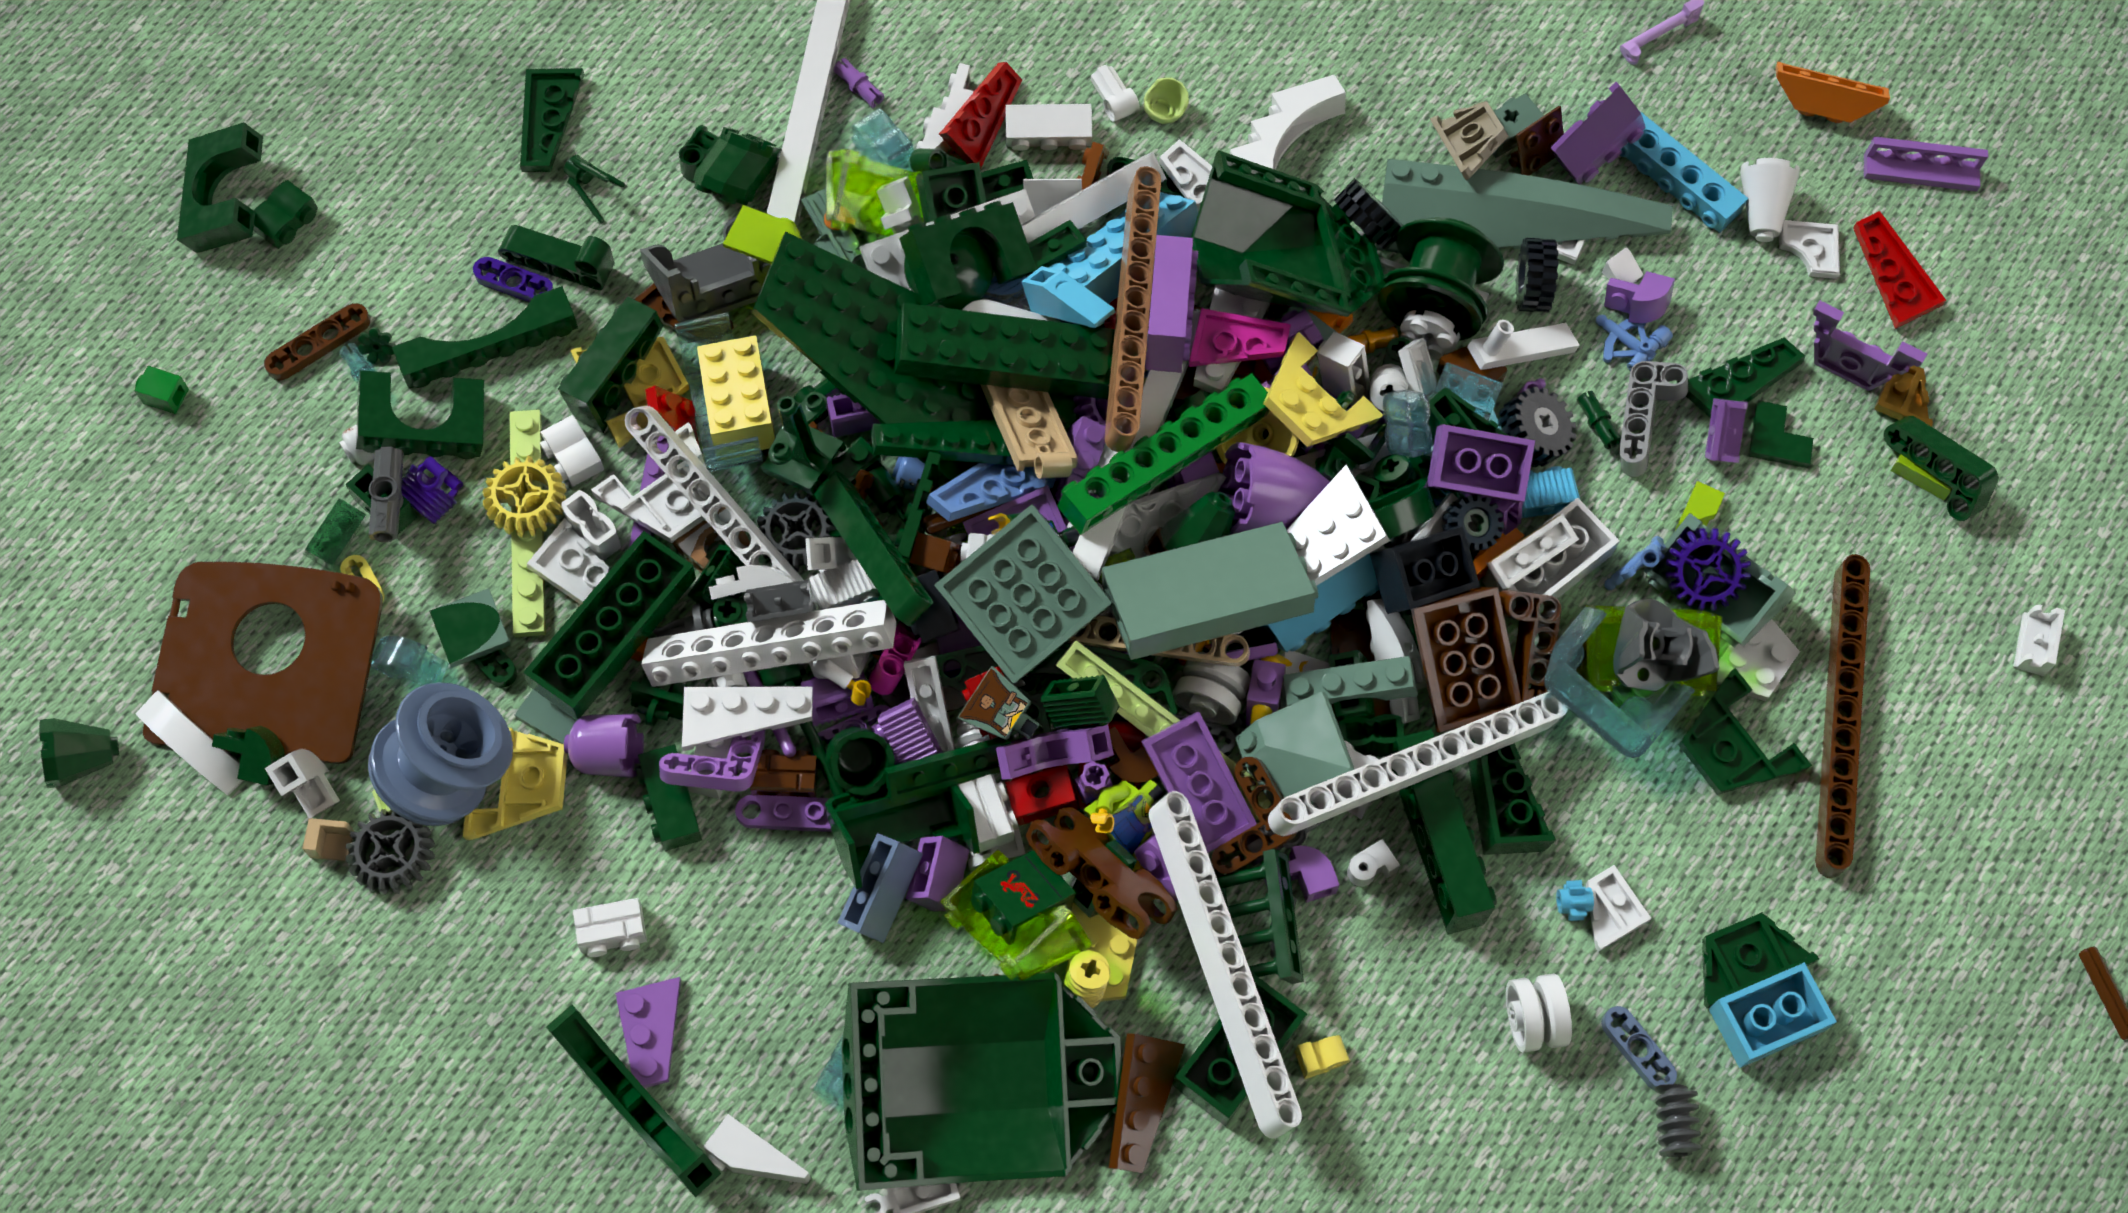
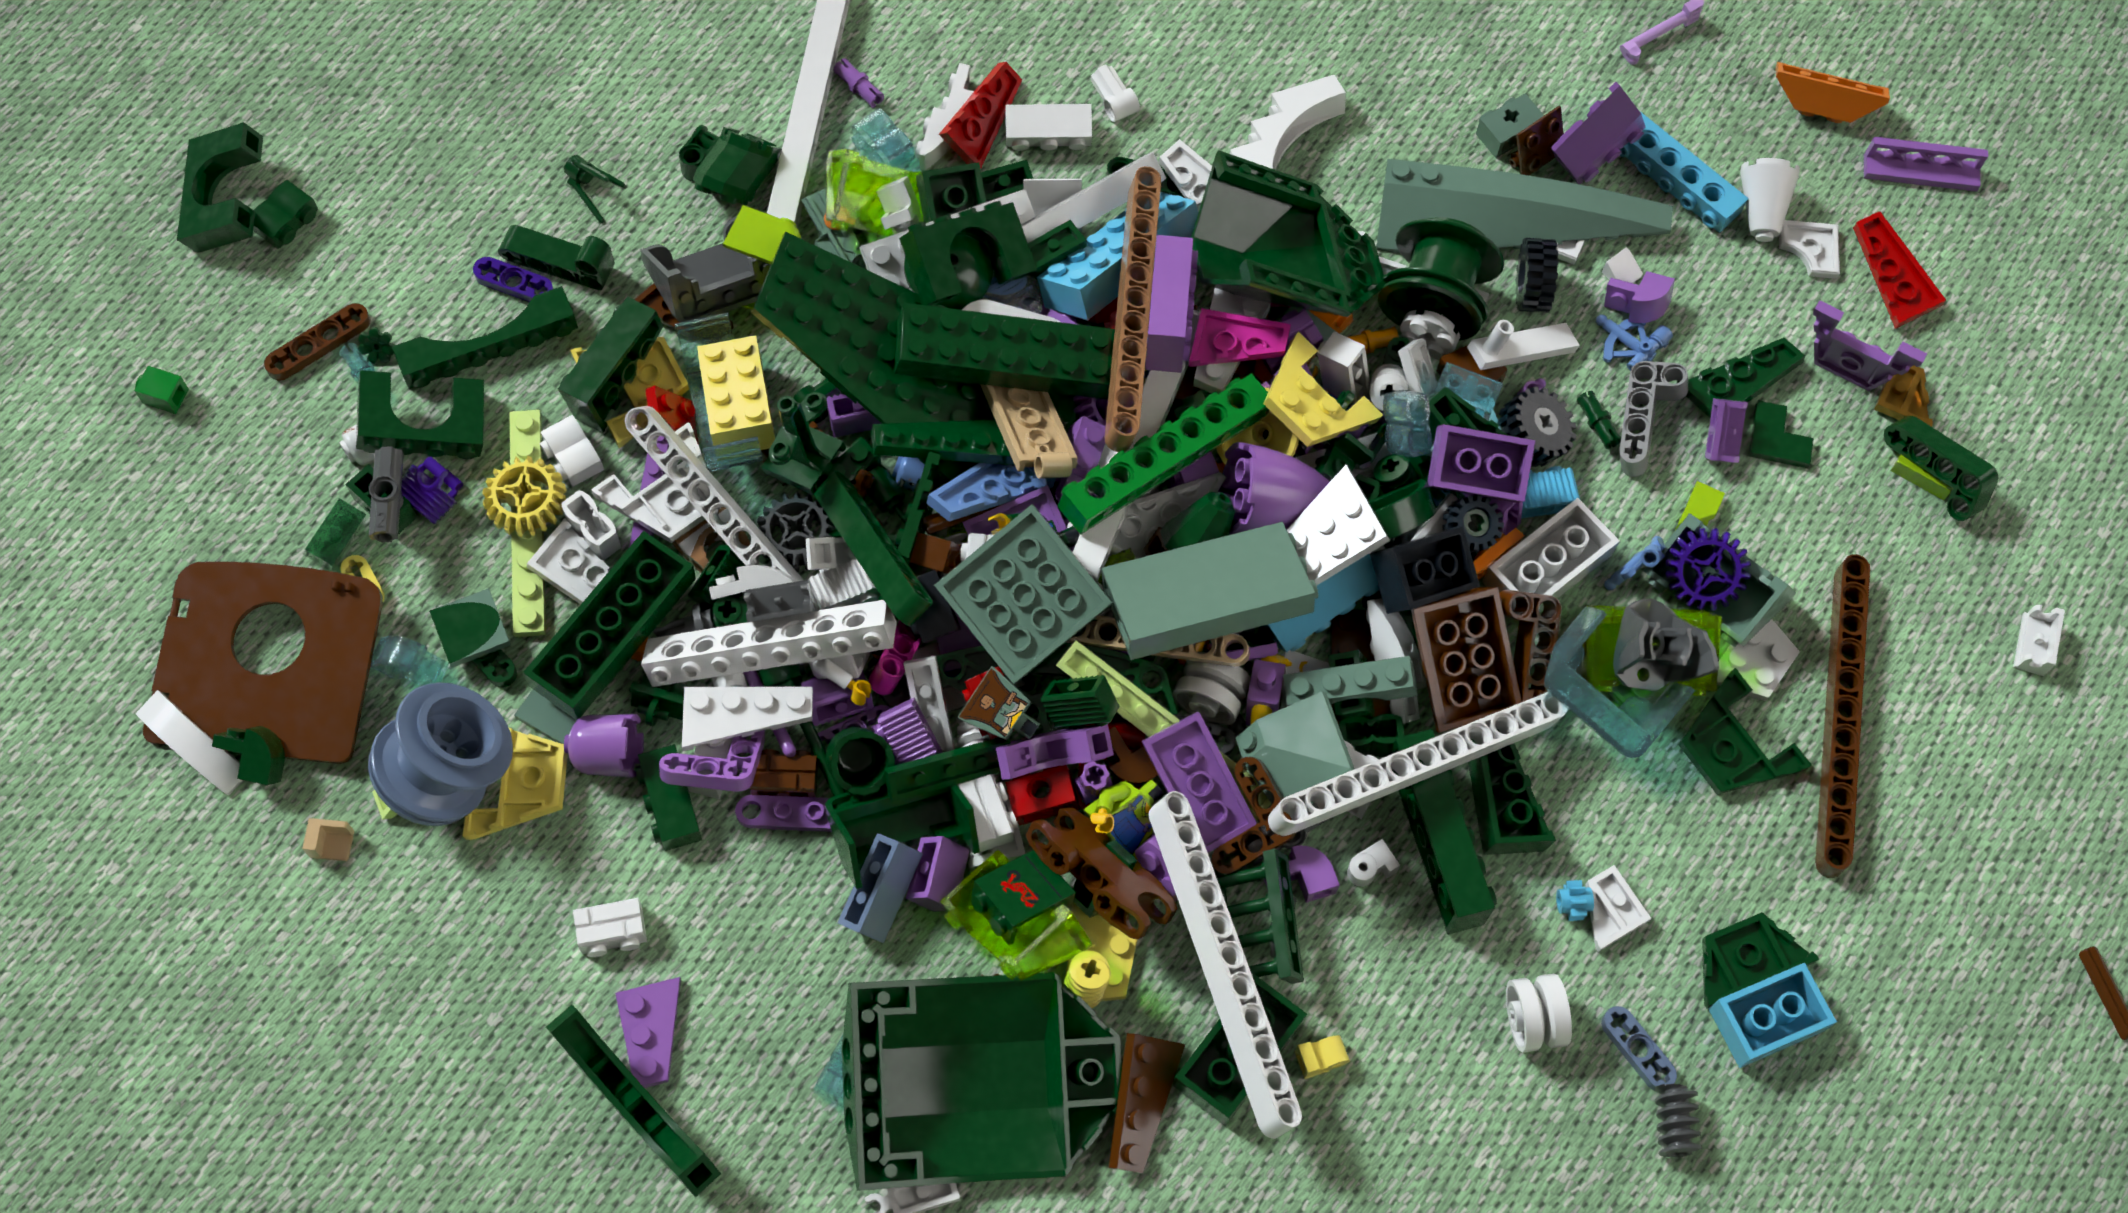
dark green cone [39,718,119,788] -> none
white brick [265,749,340,818] -> none
dark grey gear [345,809,435,895] -> none
dark green wing [520,68,585,172] -> none
white slope [703,1114,811,1184] -> none
dark green piece [910,148,966,174] -> none
medium azure slope [1021,266,1115,328] -> none
dark orange wing [1076,142,1109,190] -> none
yellowish green hair [1143,78,1189,124] -> none
black wheel [1334,178,1403,251] -> none
dark tan wing [1430,101,1509,180] -> none
white plate [1486,514,1579,590] -> none

